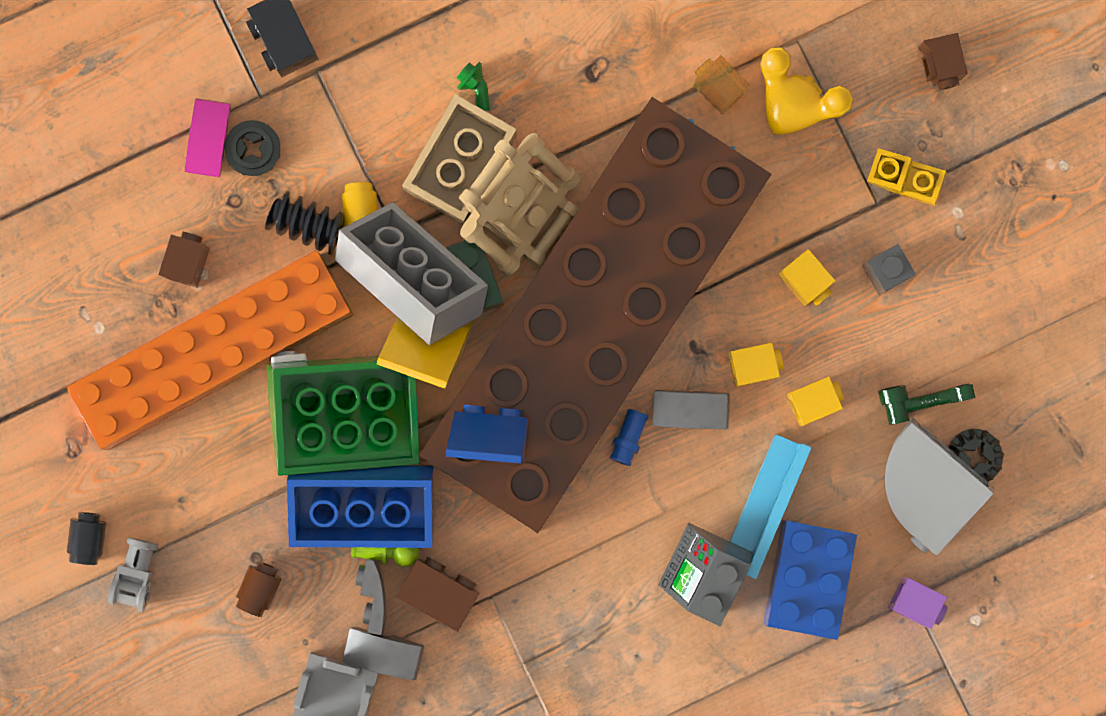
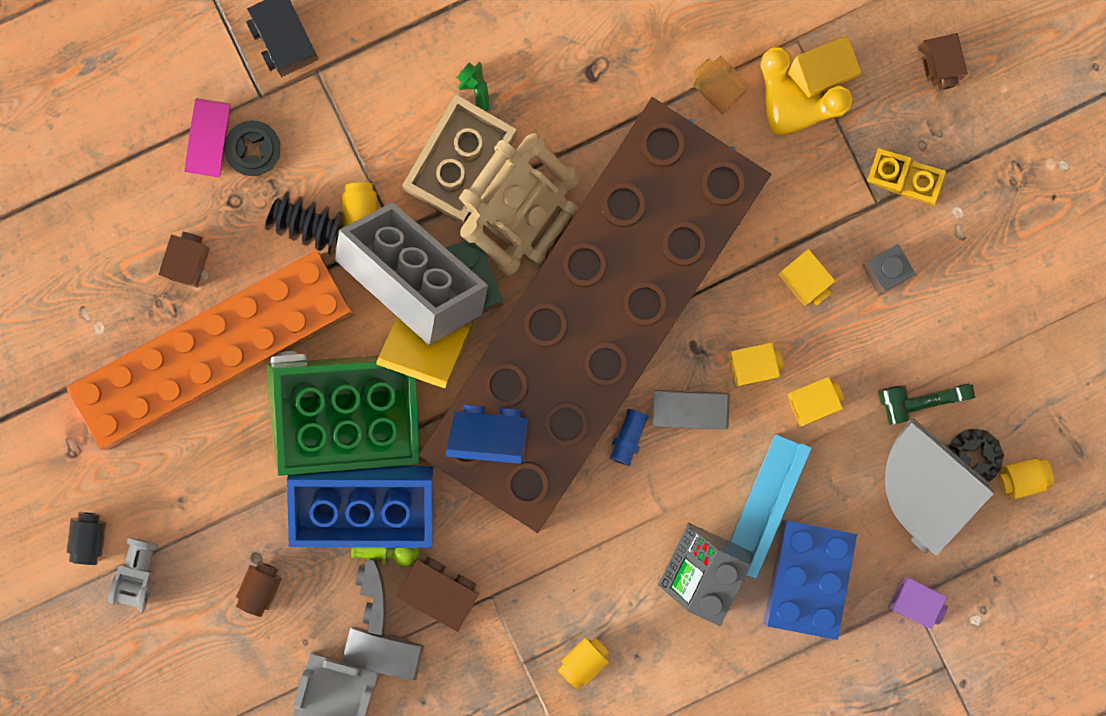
none -> yellow brick [557,637,610,690]
none -> yellow slope [788,36,862,98]
none -> yellow brick [998,458,1054,500]

